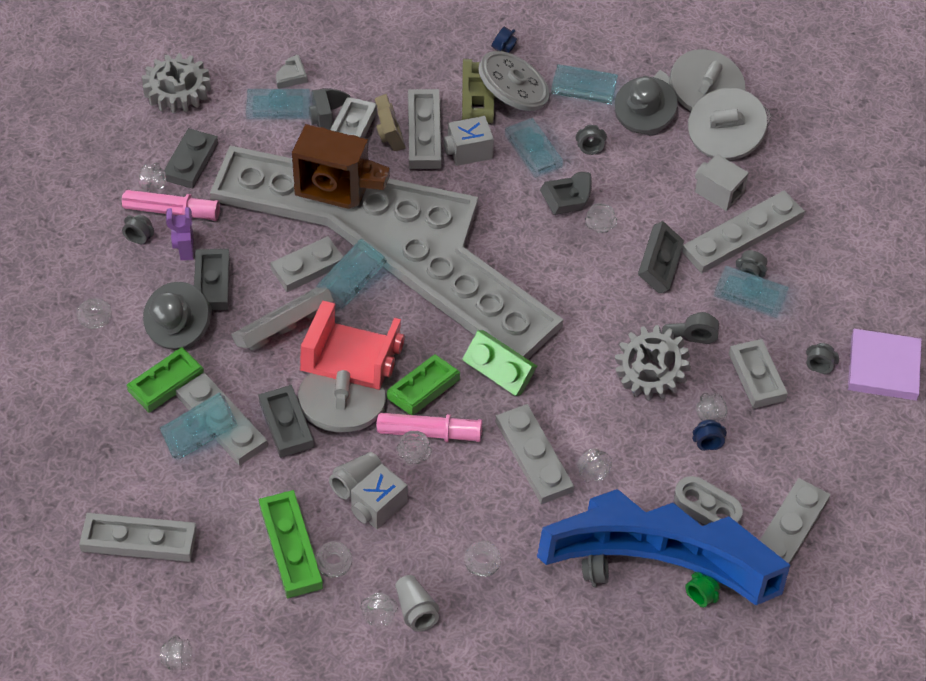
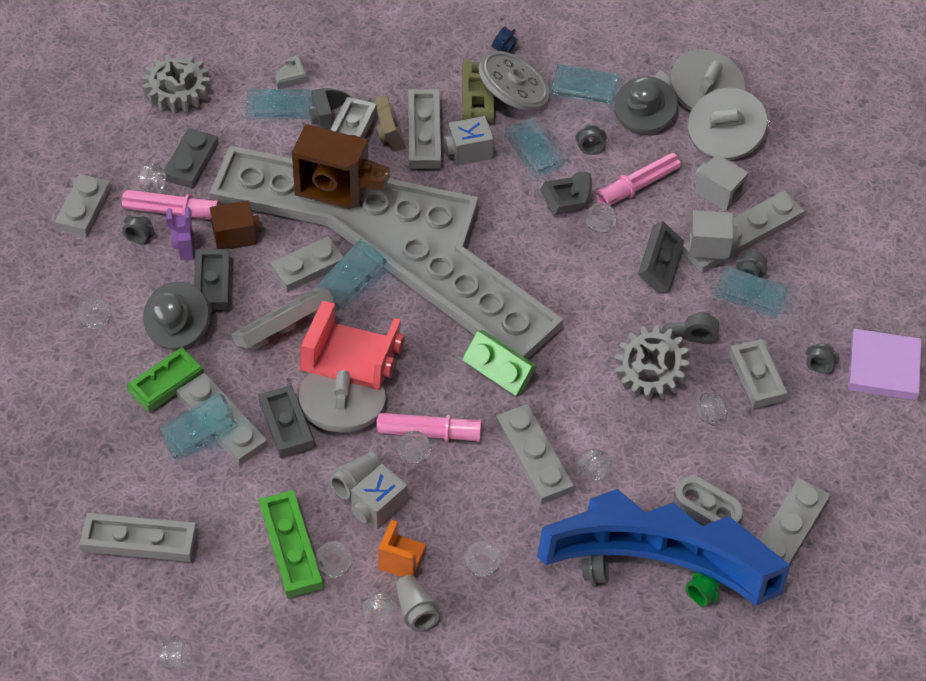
bright green plate [387,354,460,415] -> none
dark blue plate [692,420,727,451] -> none
none -> light grey plate [54,174,111,237]
none -> reddish brown brick [210,200,261,249]
none -> orange panel [378,520,426,577]
none -> bright pink axle [596,153,681,209]
none -> light grey brick [689,210,739,259]

